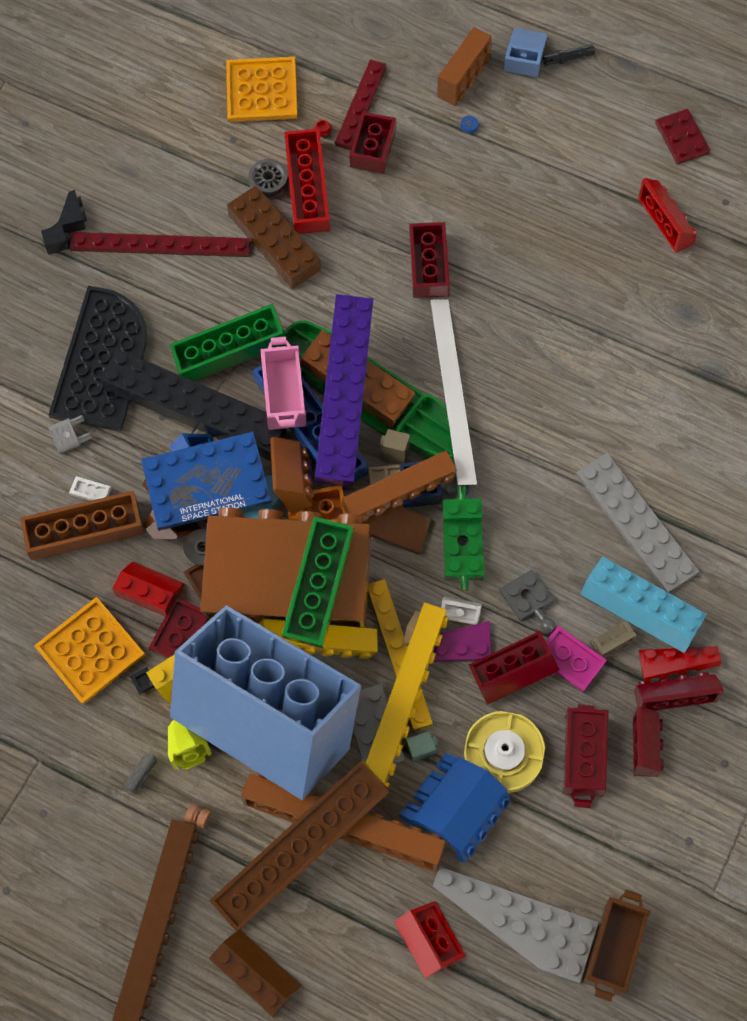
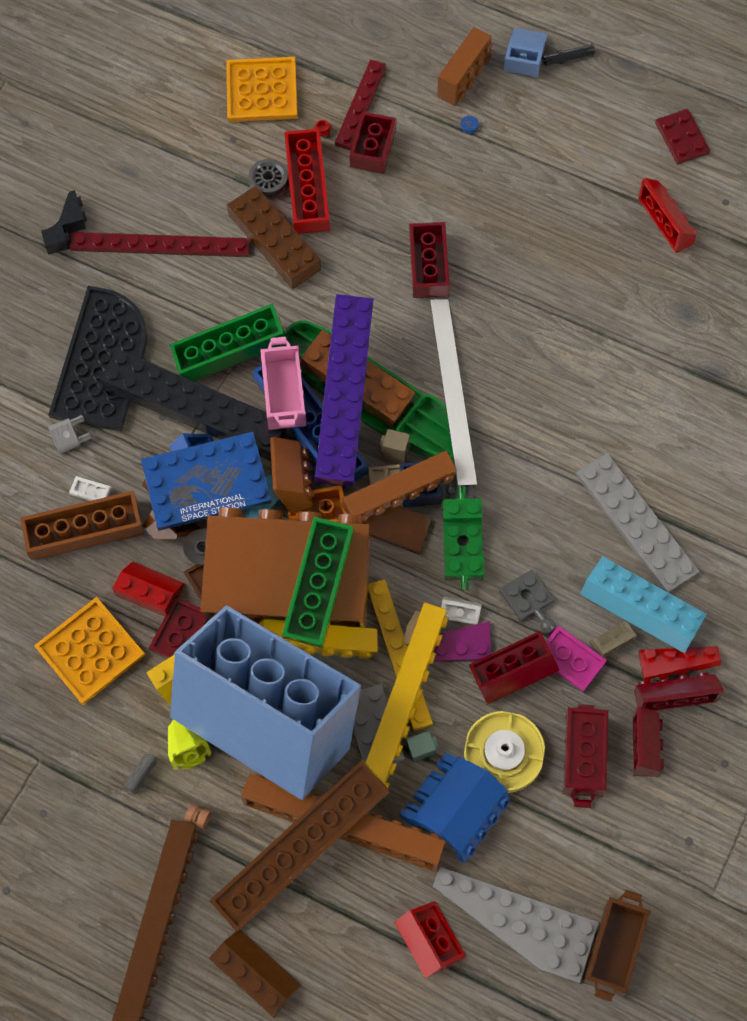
black plate [130,667,155,695] -> none

